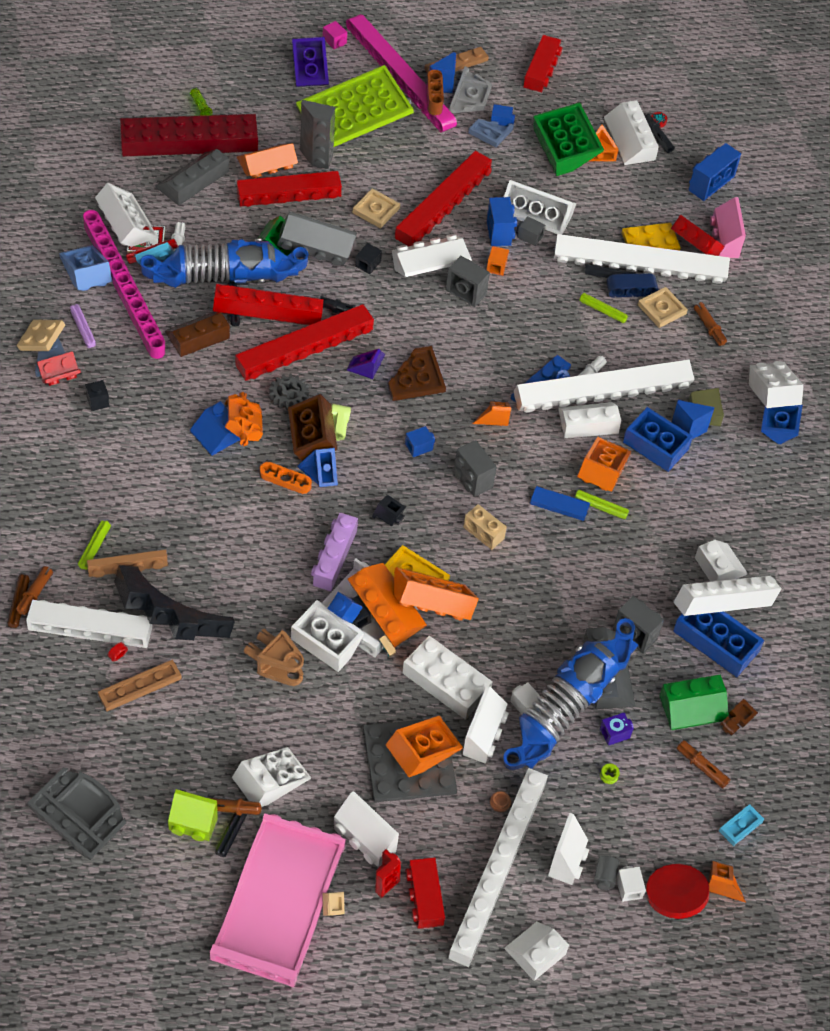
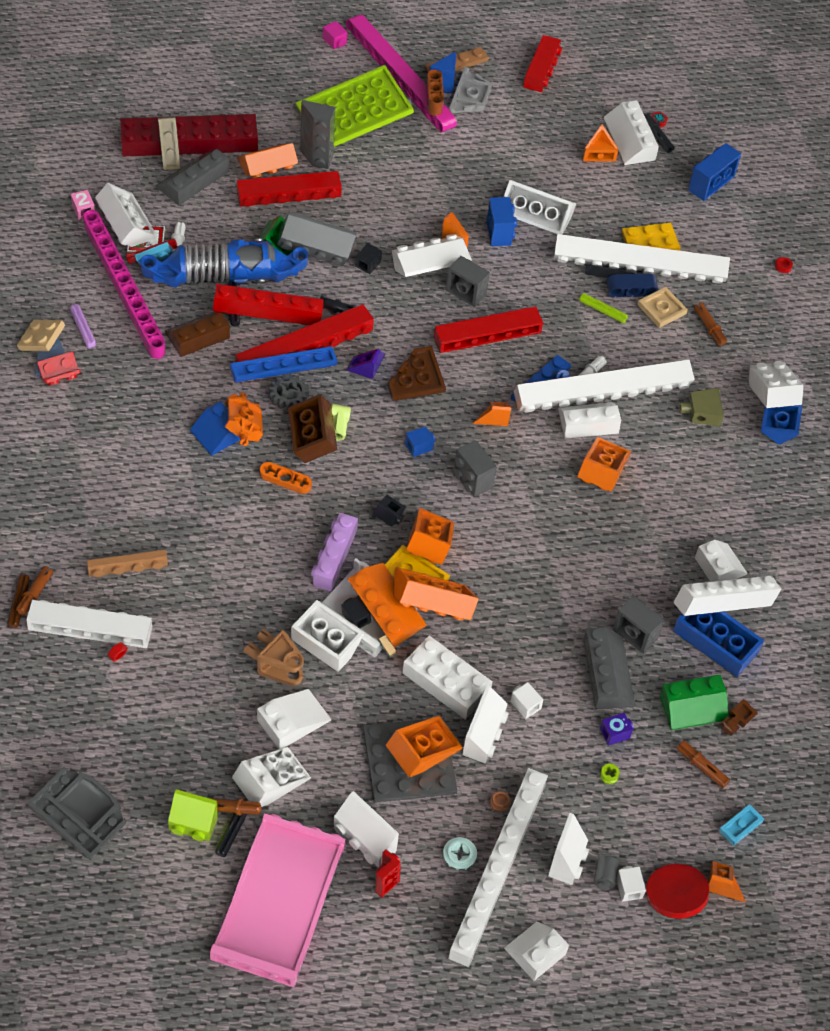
medium blue slope [59,245,112,291] -> none
lime axle [78,520,111,570] -> none
black brick [85,380,110,411] -> none
medium nougat plate [98,659,182,712] -> none
black arch [114,565,235,641] -> none
clear neon green axle [190,88,213,116] -> none
dark purple slope [292,37,329,87] -> none
blue slope [297,448,338,487] -> none
tan tile [323,892,345,916] -> none
blue brick [327,592,363,623] -> none
tan plate [352,188,400,229] -> none
red brick [395,150,492,247] -> none
red brick [405,857,445,929] -> none
tan brick [463,504,507,550] -> none
sand blue wing [468,119,514,148] -> none
orange brick [487,246,509,276] -> none
blue brick [491,104,515,126] -> none
piece [503,618,638,770] -> none
dark grey brick [517,216,546,246] -> none
blue tile [530,486,590,521] -> none
green slope [533,103,604,176] -> none
lime axle [575,490,629,519] -> none
blue brick [623,407,693,472] -> none
red brick [670,215,725,256] -> none
blue slope [671,400,714,439] -> none
bright pink slope [710,197,746,258] -> none
none -> bright pink brick [71,190,95,220]
none -> dark tan plate [158,117,181,170]
none -> blue plate [229,346,338,383]
none -> white slope [257,689,331,749]
none -> orange slope [406,507,454,565]
none -> red brick [434,306,543,353]
none -> orange slope [441,212,469,247]
none -> light aqua gear [443,837,477,870]
none -> red tile [775,257,793,273]

